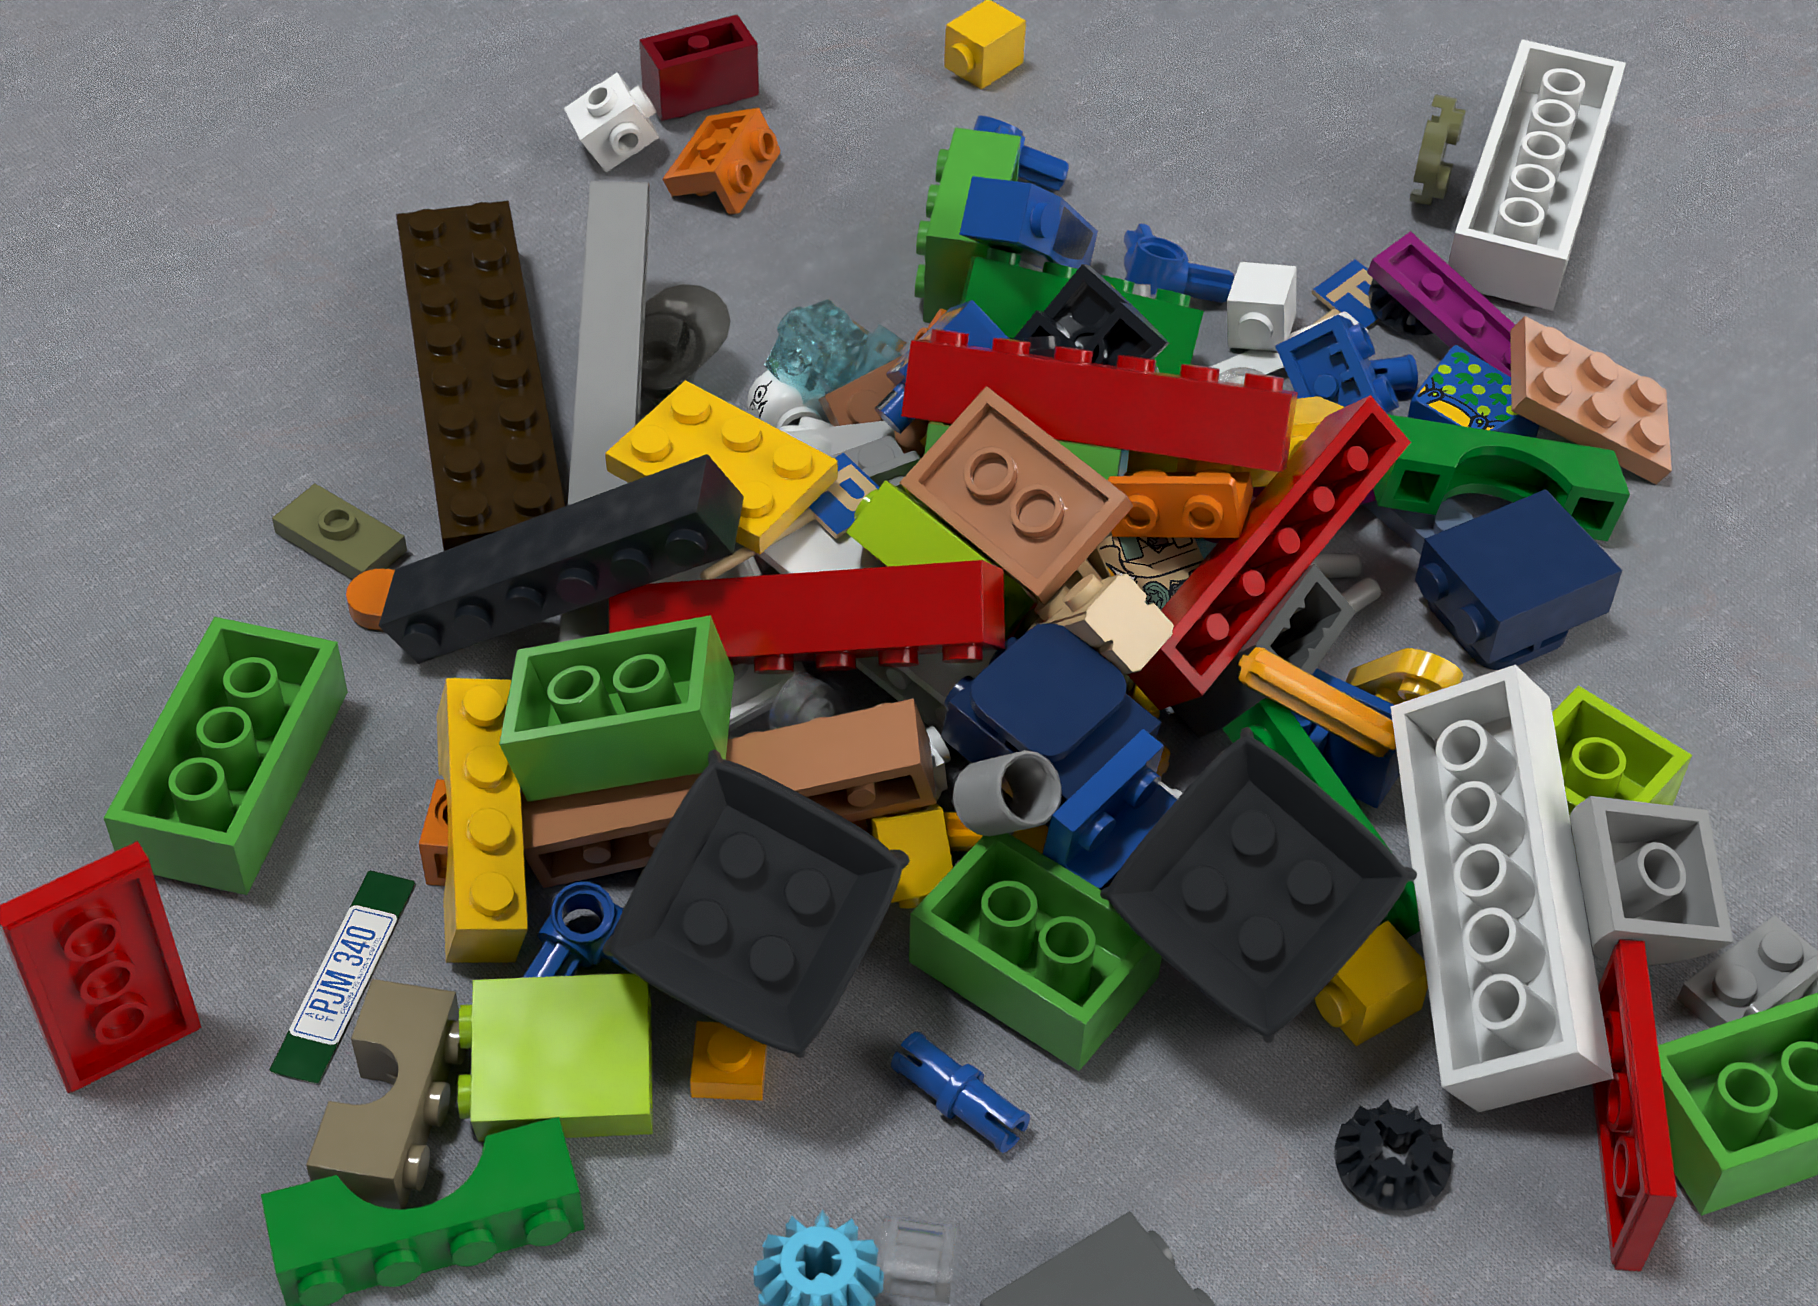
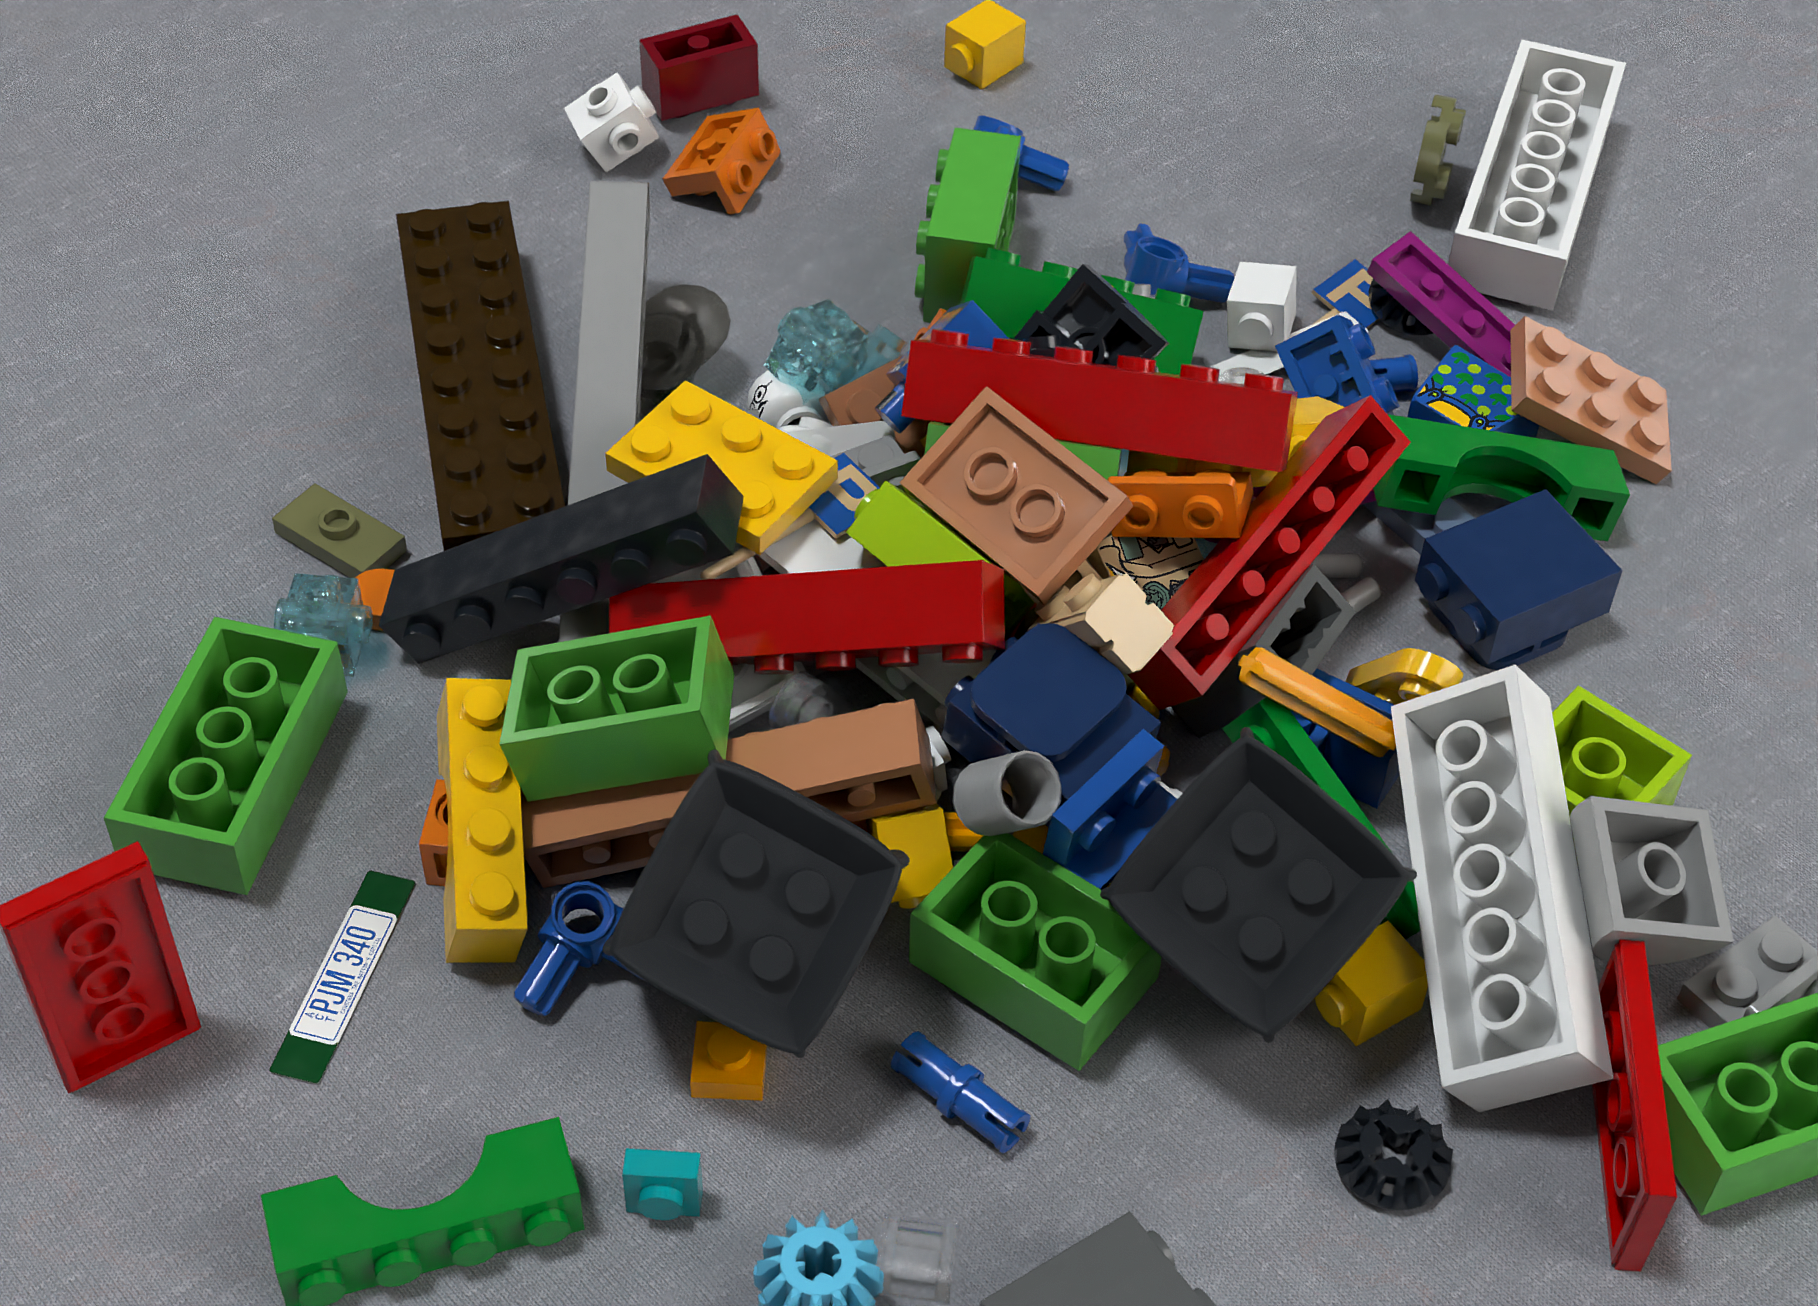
dark tan arch [306,979,468,1209] -> none
lime brick [458,973,653,1142] -> none
blue slope [959,176,1098,269] -> none
none -> clear light blue brick [274,573,373,677]
none -> teal plate [622,1148,703,1220]

